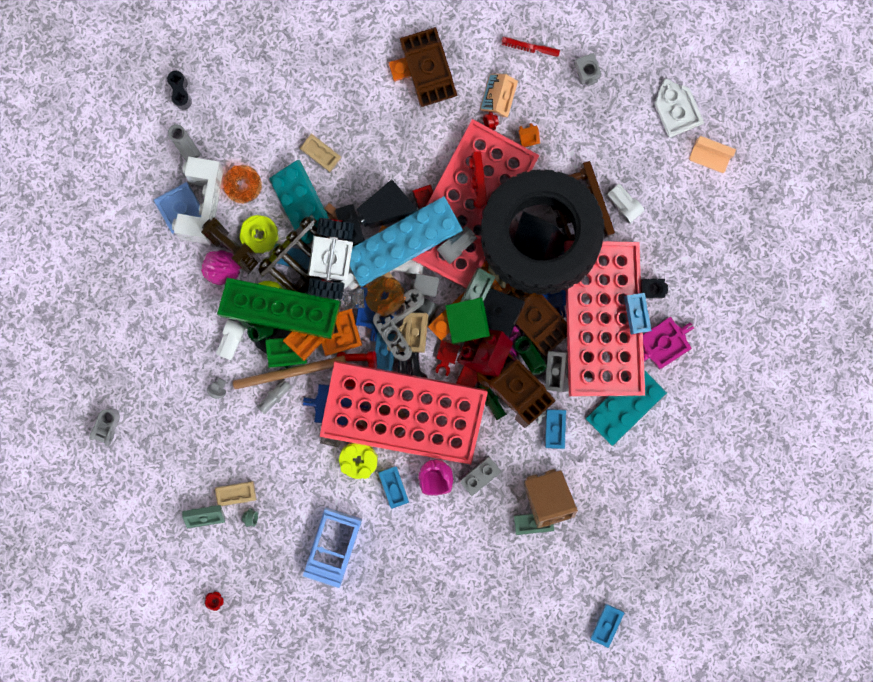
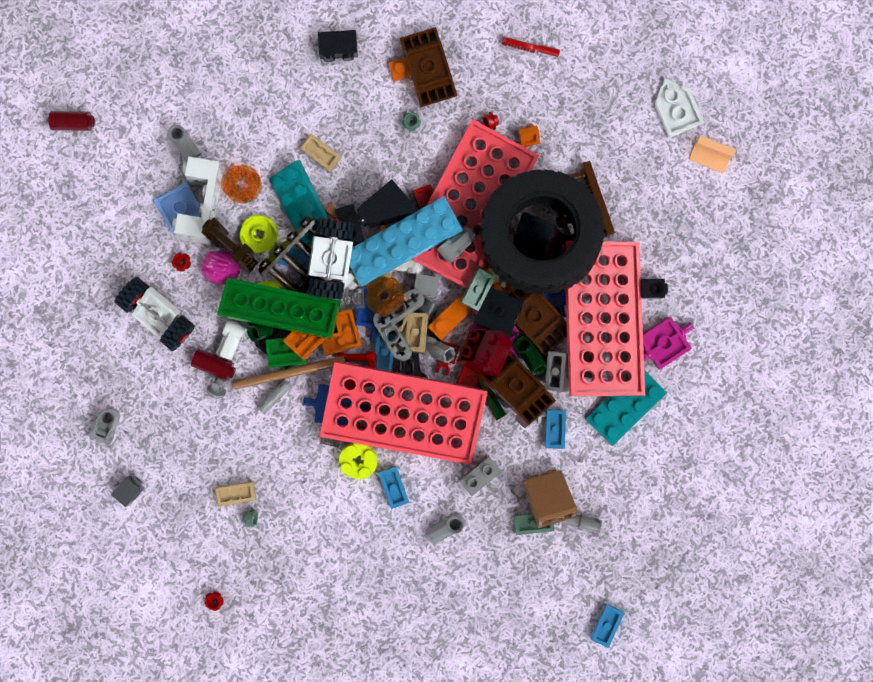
black axle [167,71,192,110] -> none
sand green plate [182,505,225,529] -> none
light blue piece [303,507,362,588] -> none
dark pink hair [419,459,454,496] -> none
green tile [445,298,490,344] -> none
red plate [469,151,487,209] -> none
light nougat panel [480,74,518,117] -> none
light grey brick [574,53,602,86] -> none
white piece [607,184,645,224] -> none
dark azure plate [624,293,652,334] -> none
none -> dark red brick [48,111,95,131]
none -> dark grey brick [111,476,144,507]
none -> plate [114,277,195,351]
none -> red plate [172,253,191,272]
none -> dark red brick [191,349,236,381]
none -> black brick [318,30,358,62]
none -> sand green plate [402,112,421,131]
none -> light grey piece [420,335,456,364]
none -> light grey piece [426,514,464,544]
none -> light grey pin [562,514,602,533]

